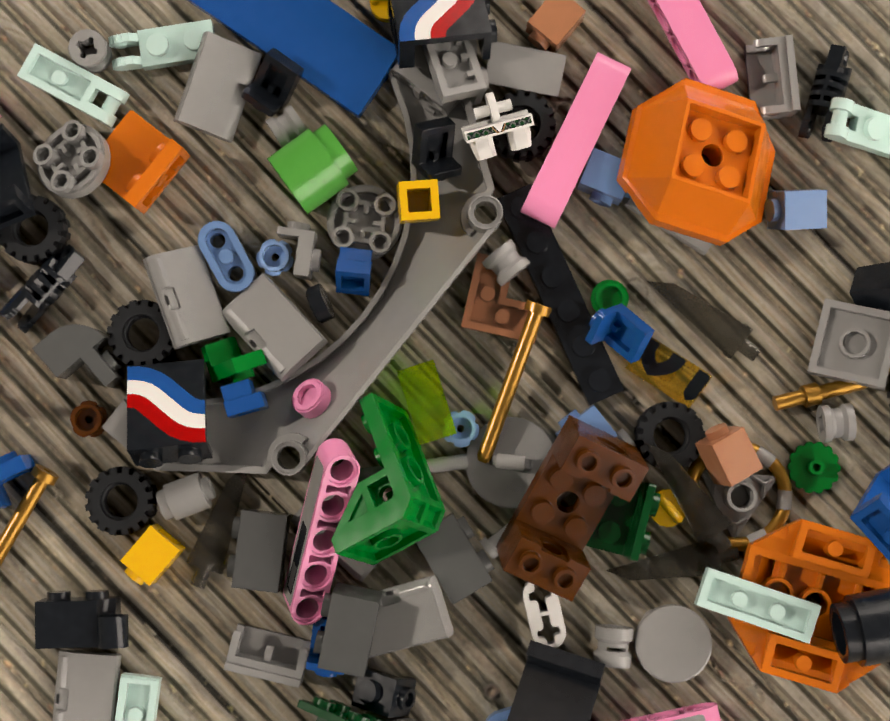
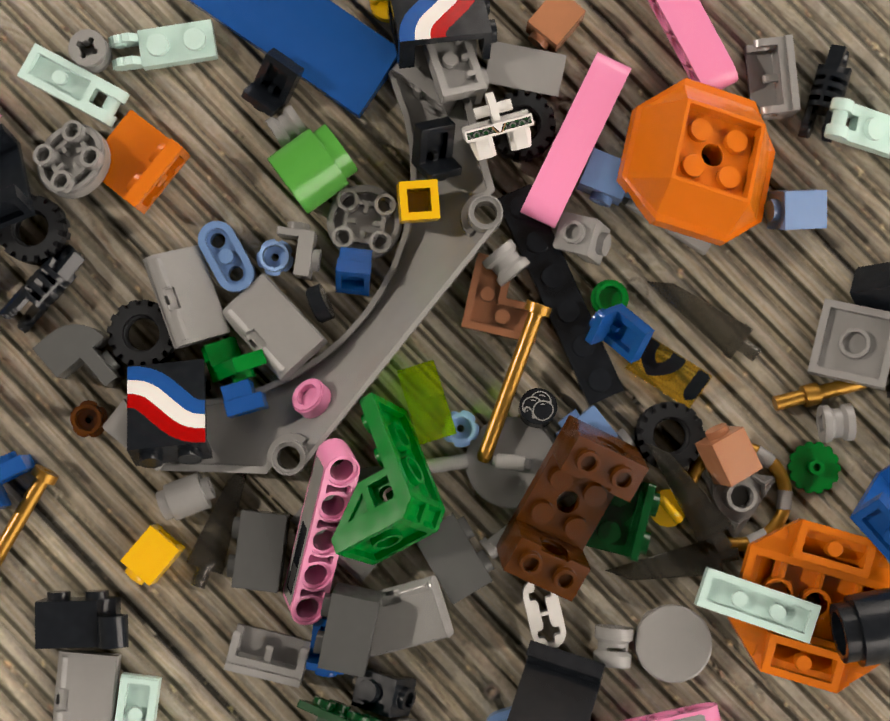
black tyre [85,466,158,536] -> none
light grey piece [173,31,262,143] -> none
none -> black tile [518,388,557,428]
none -> light grey bracket [553,212,612,265]

